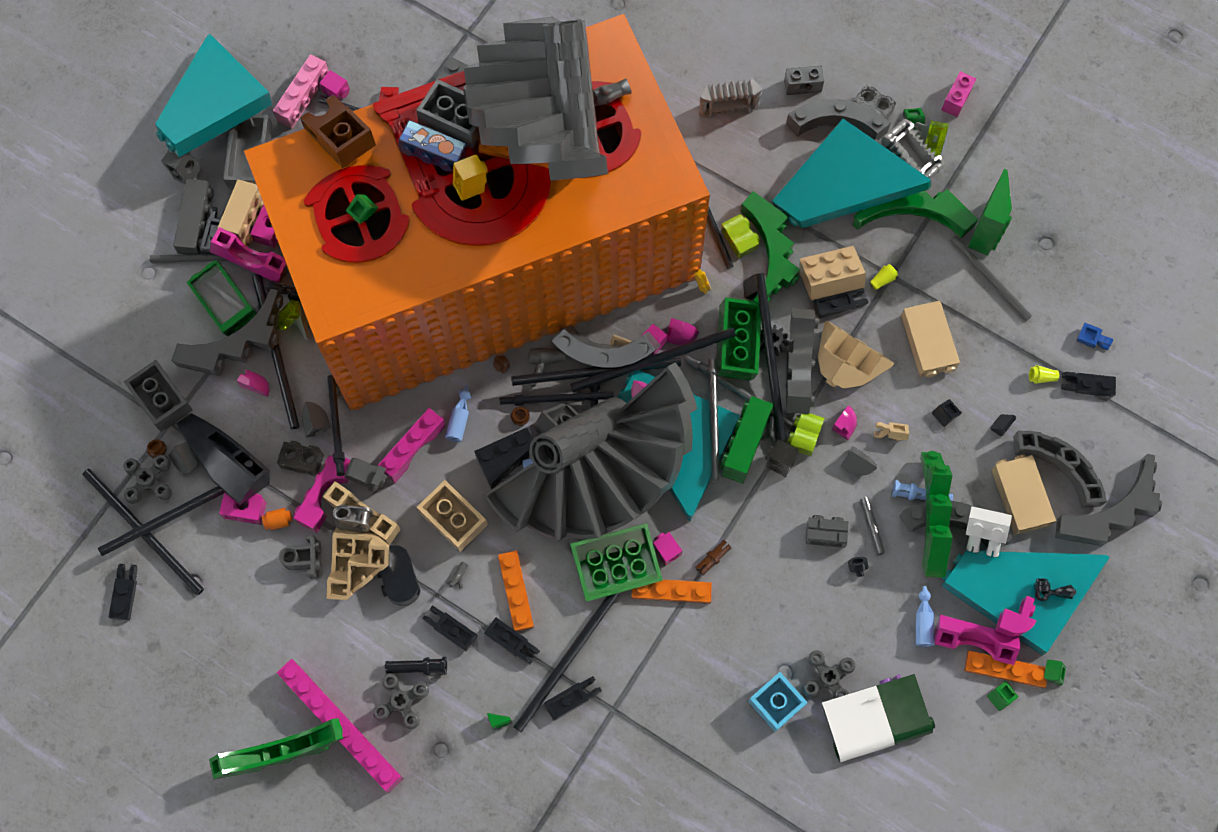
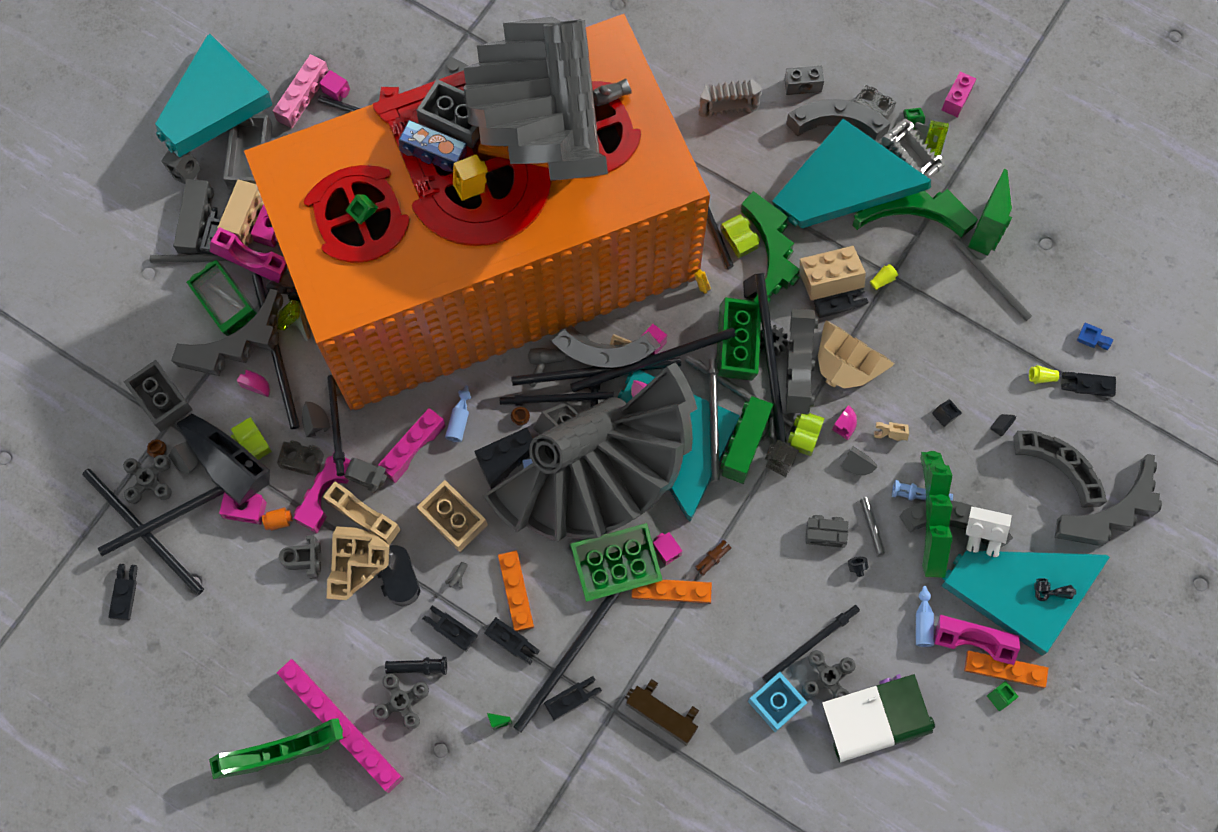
reddish brown brick [300,95,376,168] -> none
flat silver piece [333,505,373,533] -> none
reddish brown plate [493,355,510,373] -> none
dark pink brick [667,318,699,345] -> none
tan brick [901,301,960,378] -> none
tan brick [991,454,1056,535] -> none
dark pink brick [995,596,1036,637] -> none
green slope [1044,659,1066,686] -> none
none -> lime brick [230,417,272,460]
none -> dark brown brick [625,679,699,746]
none -> black bar [762,605,860,683]

